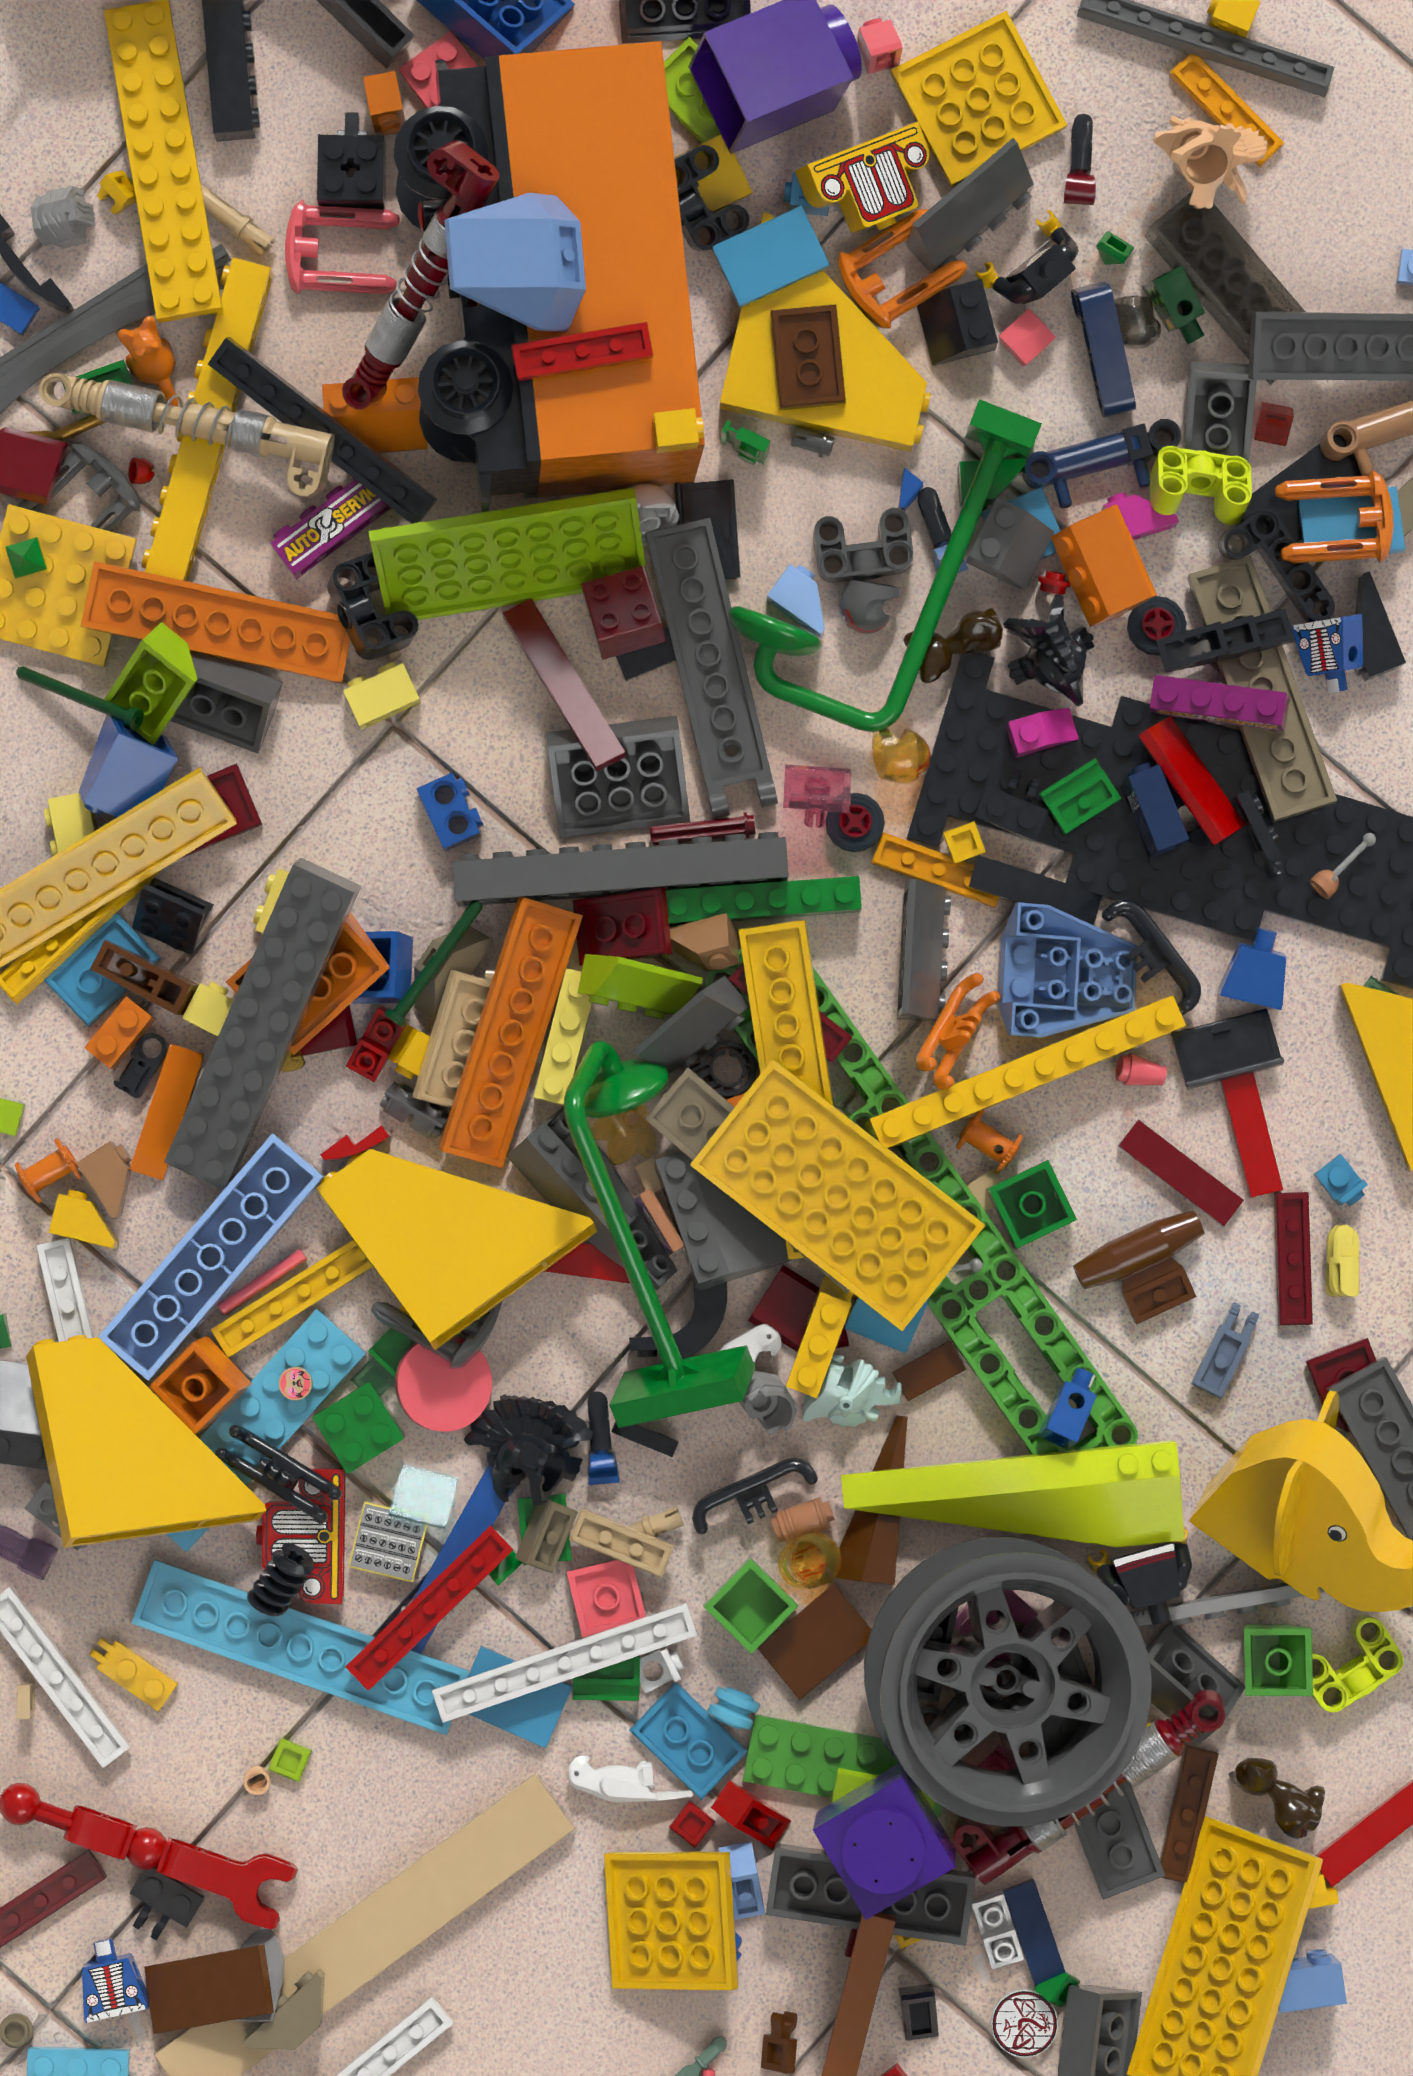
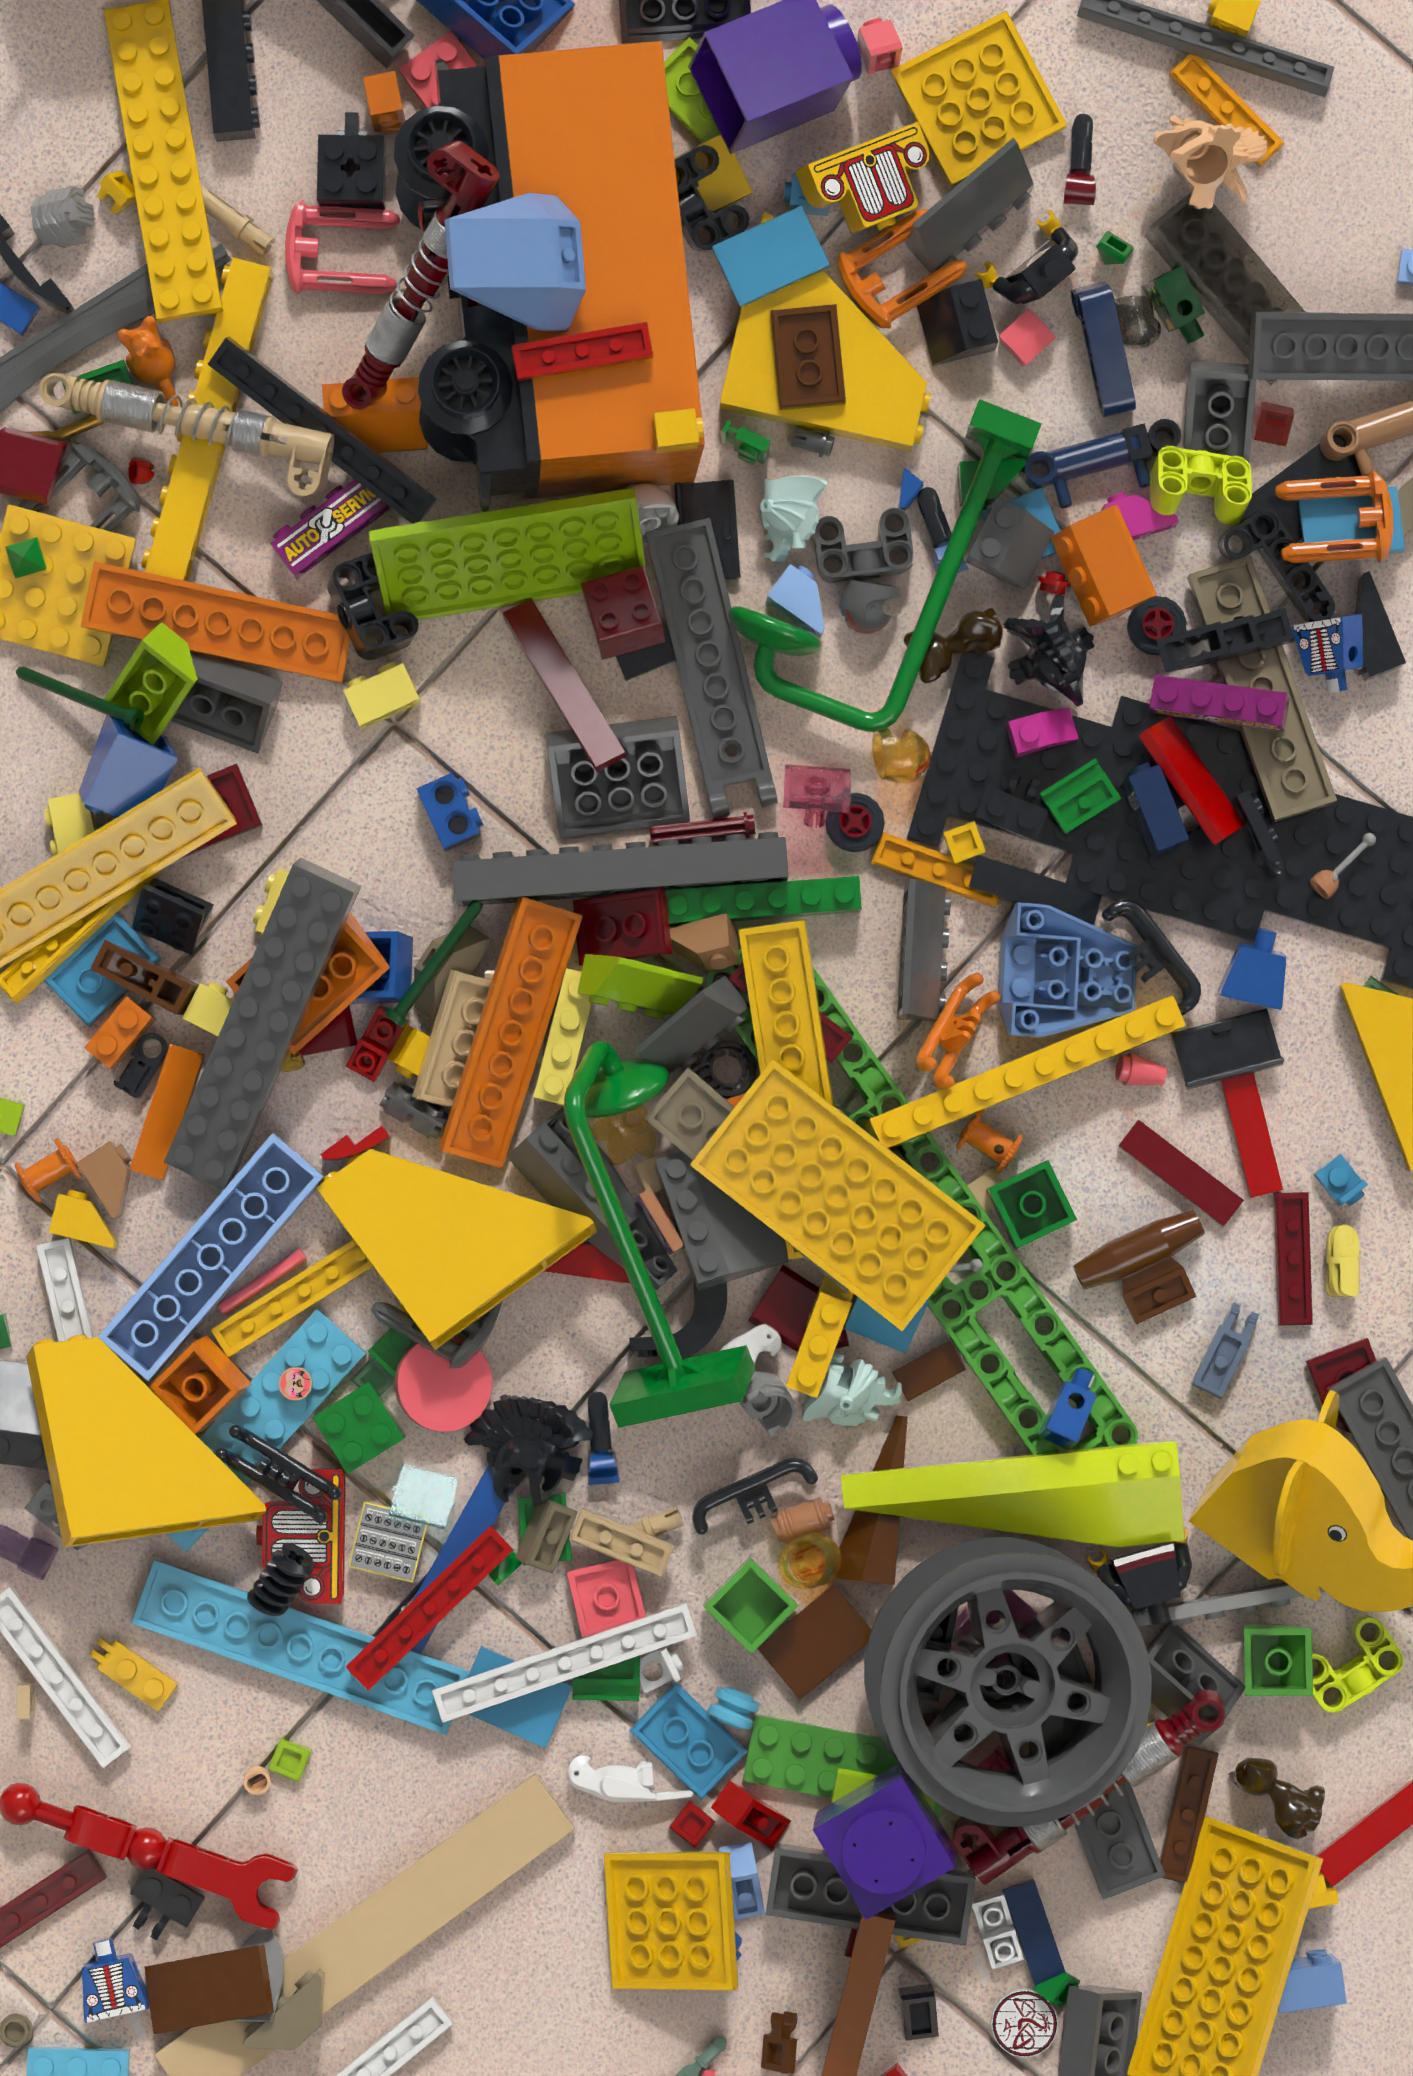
black piece [611,1421,679,1457] -> none
none -> light aqua helmet [760,475,827,562]

